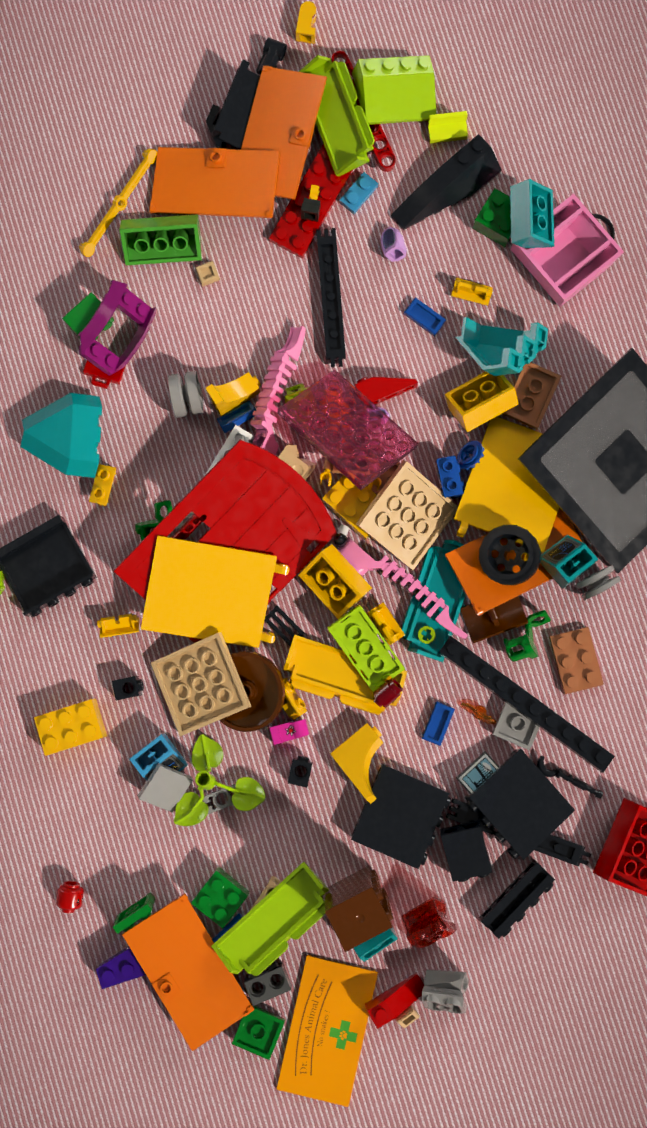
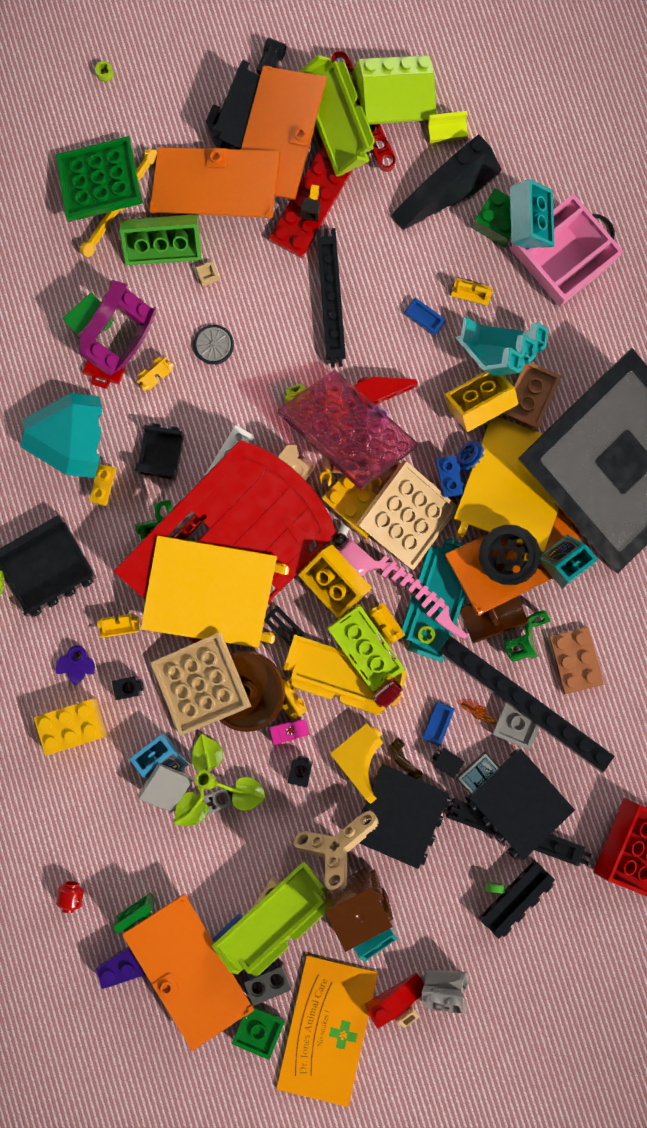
light grey wheel [168,371,204,418] -> none
green brick [191,867,250,929] -> none
yellow arch [205,372,261,416] -> none
blue tile [216,400,256,433] -> none
bright pink piece [250,326,306,456] -> none
yellow leg [296,1,317,44] -> none
dark azure plate [339,172,379,214] -> none
lavender rock [380,227,407,262] -> none
clear red piece [402,897,456,948] -> none
black brick [440,820,493,882] -> none
black piece [537,756,603,799] -> none
light grey wheel [575,565,621,600] -> none
none -> dark purple plate [55,645,95,685]
none -> green plate [56,136,143,222]
none -> lime bush [95,61,114,82]
none -> yellow hinge [135,356,174,391]
none -> black panel [135,423,184,480]
none -> light grey wheel [194,325,234,365]
none -> tan piece [294,811,379,894]
none -> dark brown arm [390,738,423,779]
none -> black brick [432,747,464,779]
none -> bright green tile [485,882,505,893]

